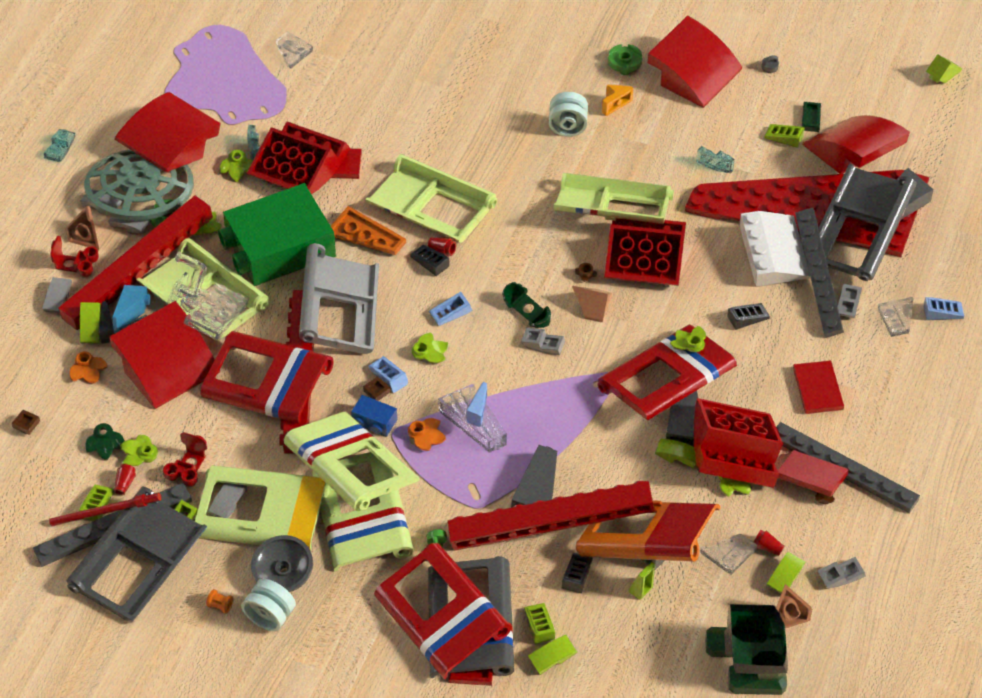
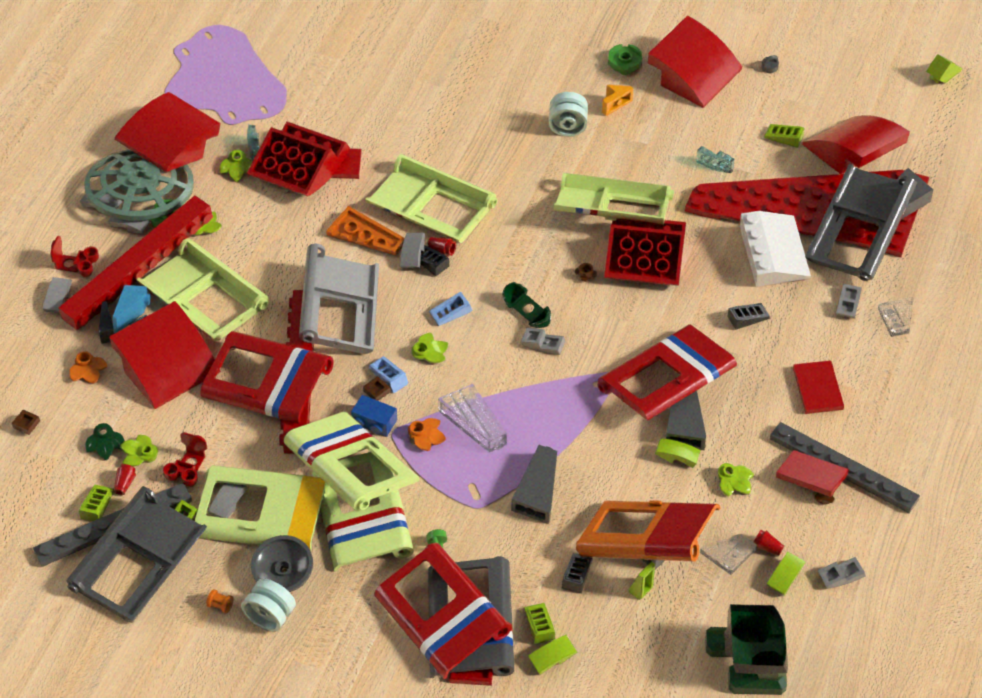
clear light blue slope [44,129,76,162] -> none
red bar [49,493,161,526] -> none
nougat slope [65,206,99,250] -> none
lime slope [80,302,101,344] -> none
clear plate [167,251,249,340] -> none
green brick [218,183,336,286] -> none
clear wing [276,31,313,69] -> none
red brick [447,481,655,551] -> none
light blue slope [466,382,487,427] -> none
nougat slope [572,286,612,322] -> none
lime plate [670,326,706,352] -> none
red slope [694,398,783,488] -> none
nougat slope [776,584,813,628] -> none
dark grey plate [795,208,844,338] -> none
dark green tile [802,102,821,132] -> none
medium blue slope [923,297,964,320] -> none
none -> light grey slope [400,233,425,268]

